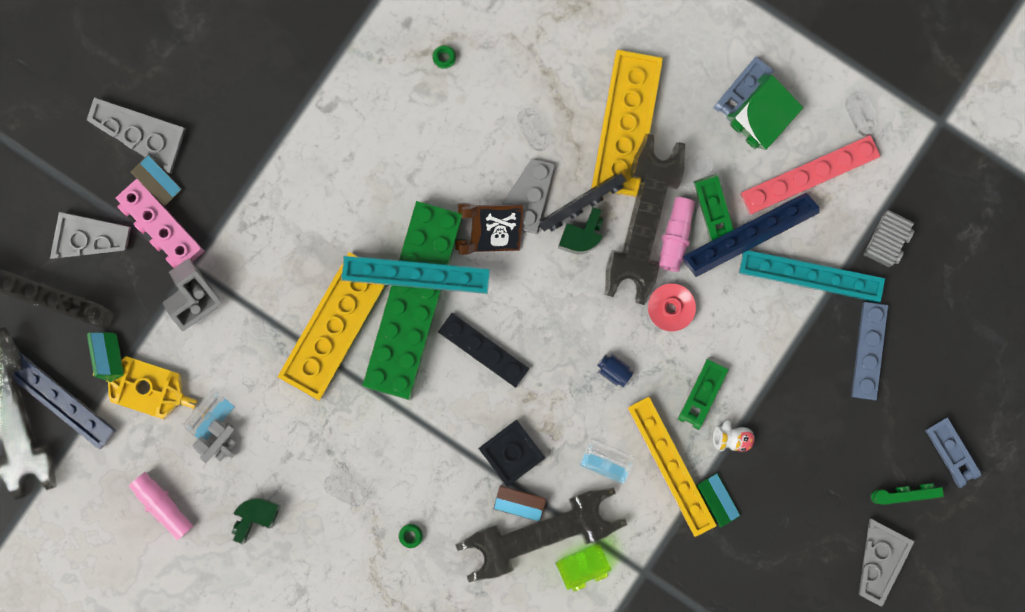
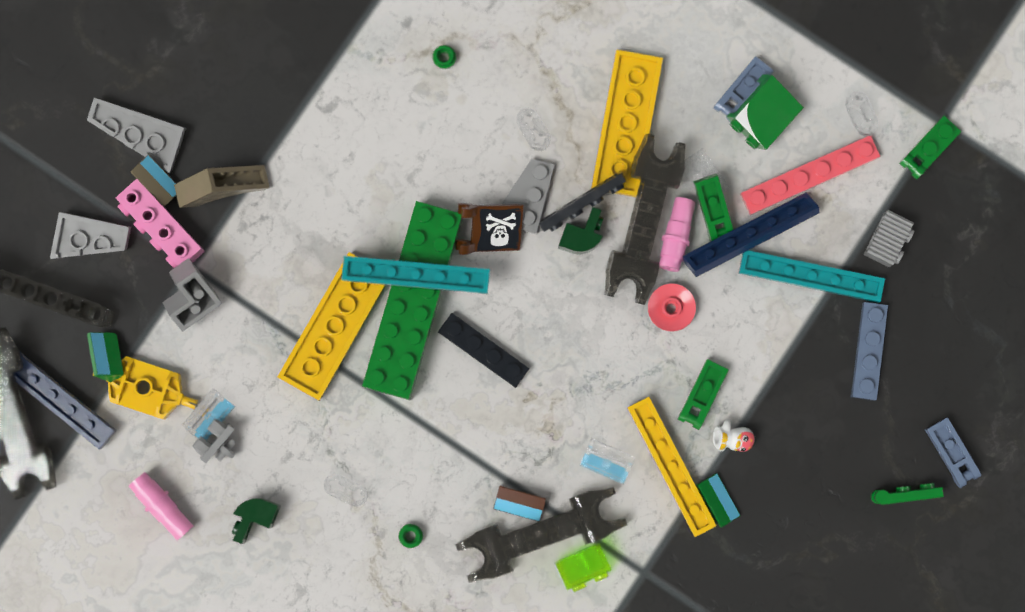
black plate [478,419,545,487] -> none
dark blue brick [597,353,634,388] -> none
light grey wing [859,519,915,607] -> none
none -> dark tan arch [174,165,270,208]
none -> green plate [899,116,962,180]

